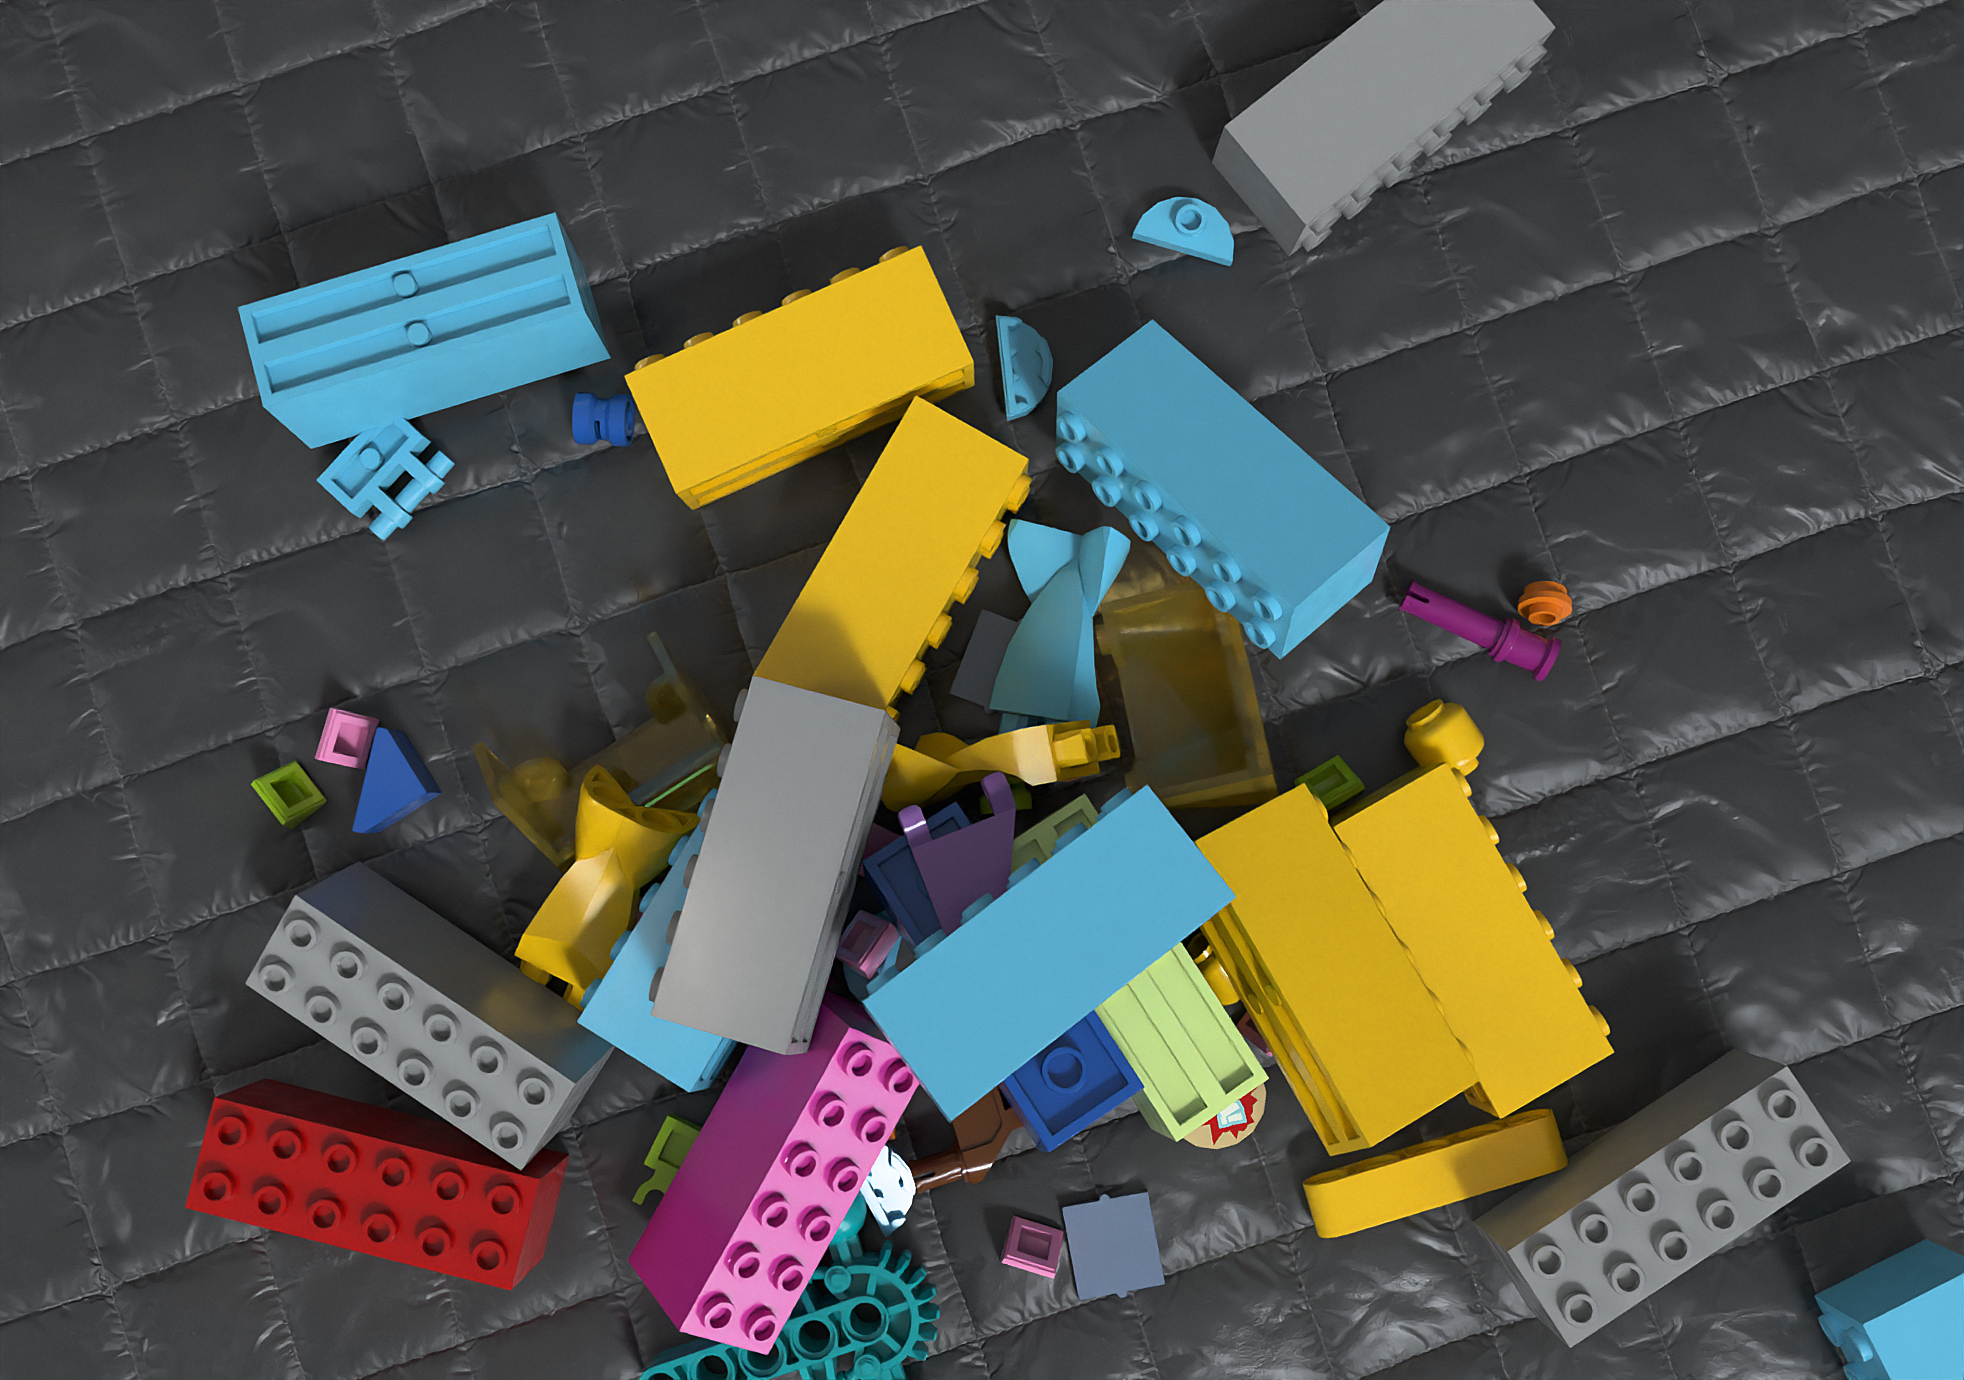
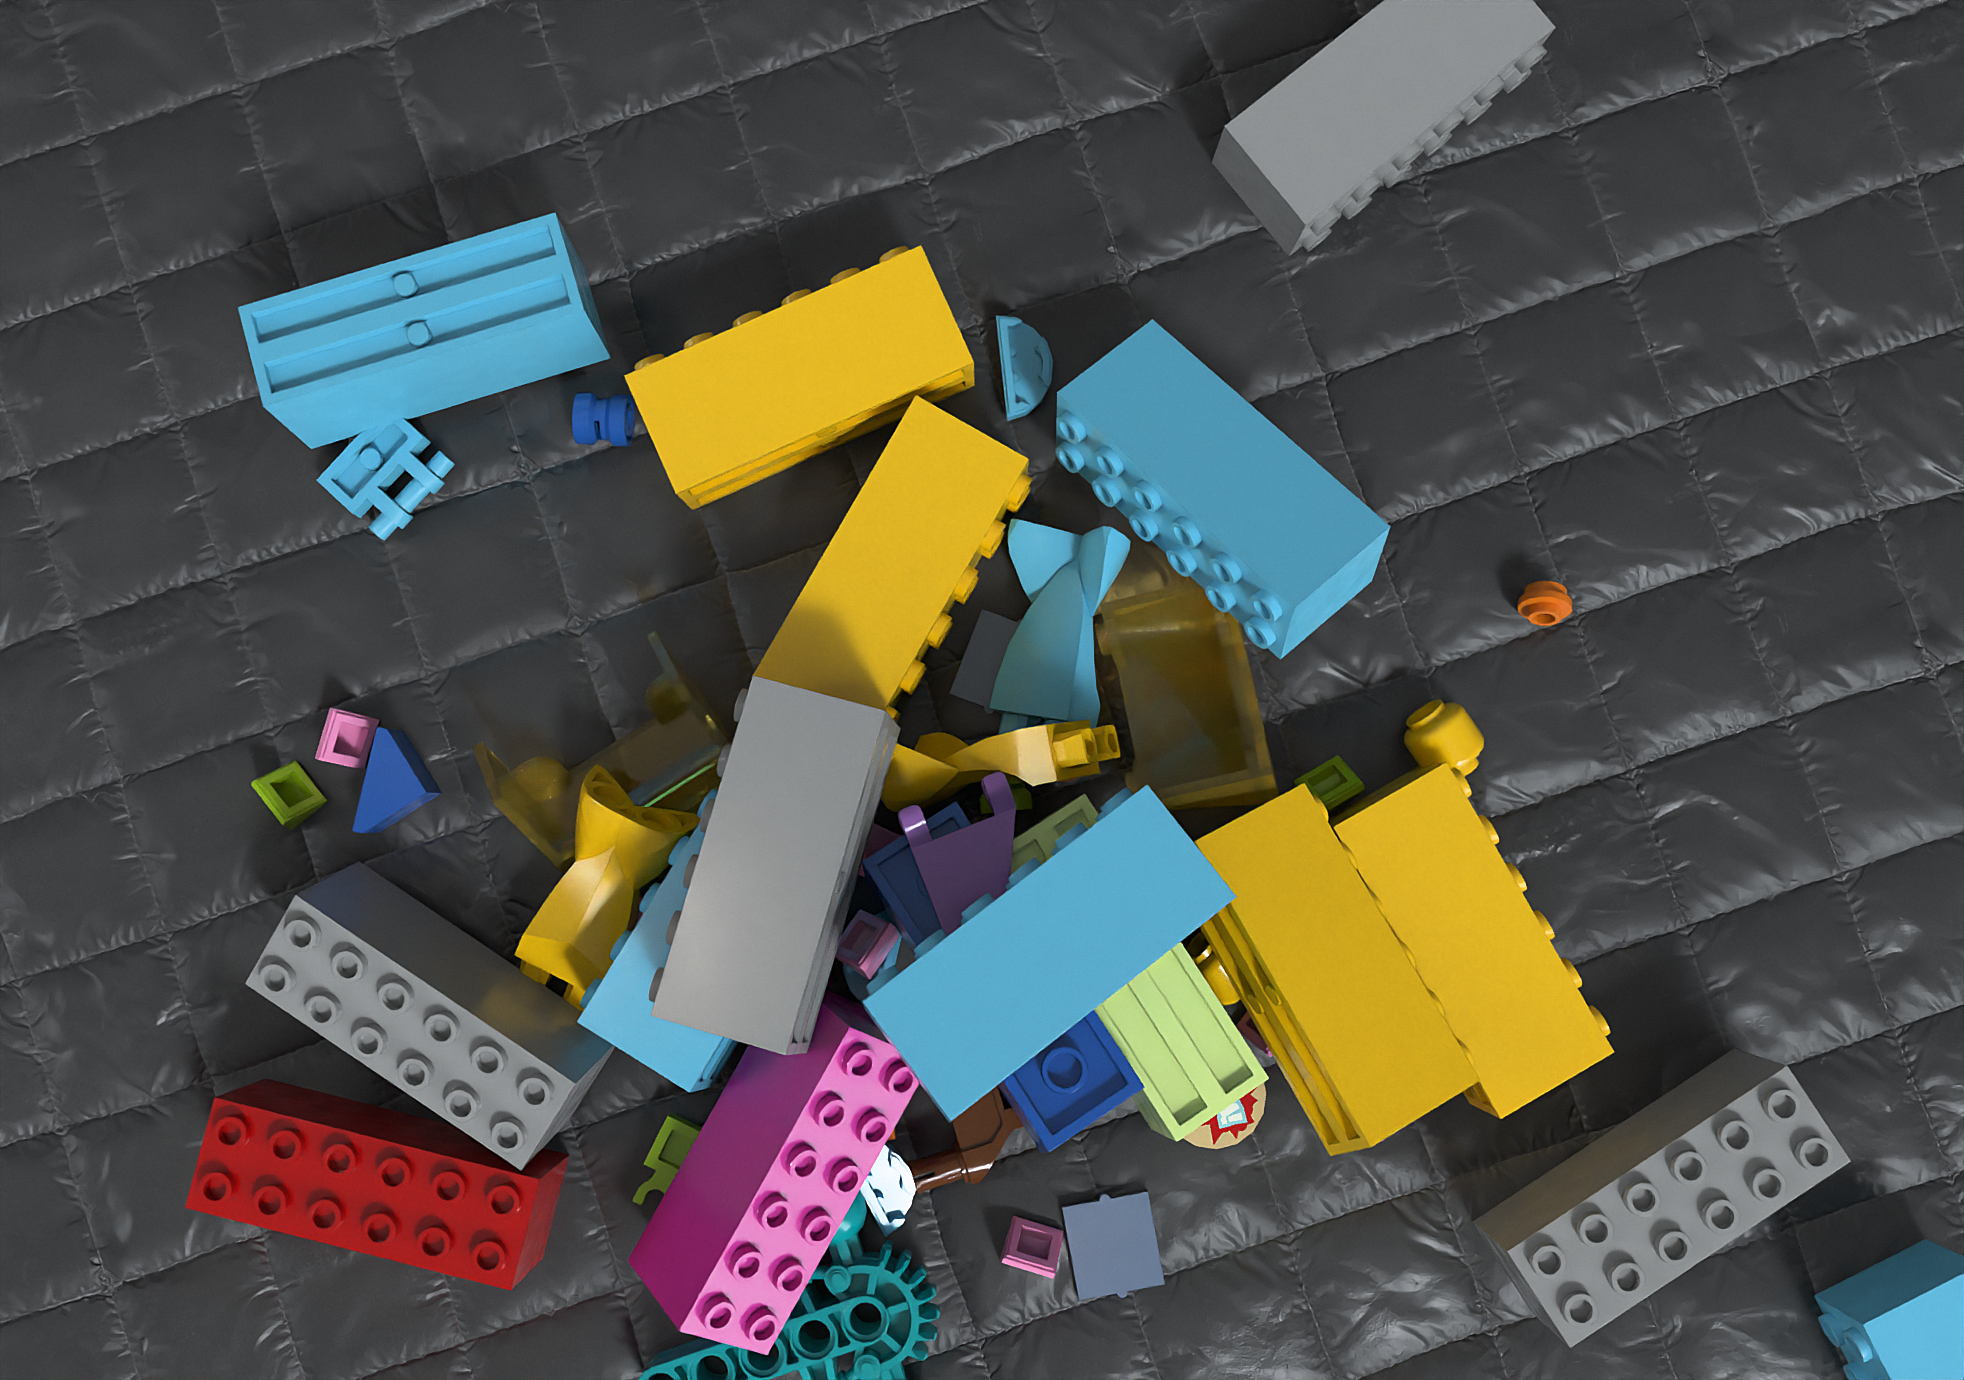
medium azure plate [1132,197,1234,266] -> none
yellow beam [1302,1108,1569,1238] -> none
magenta pin [1398,580,1562,682] -> none

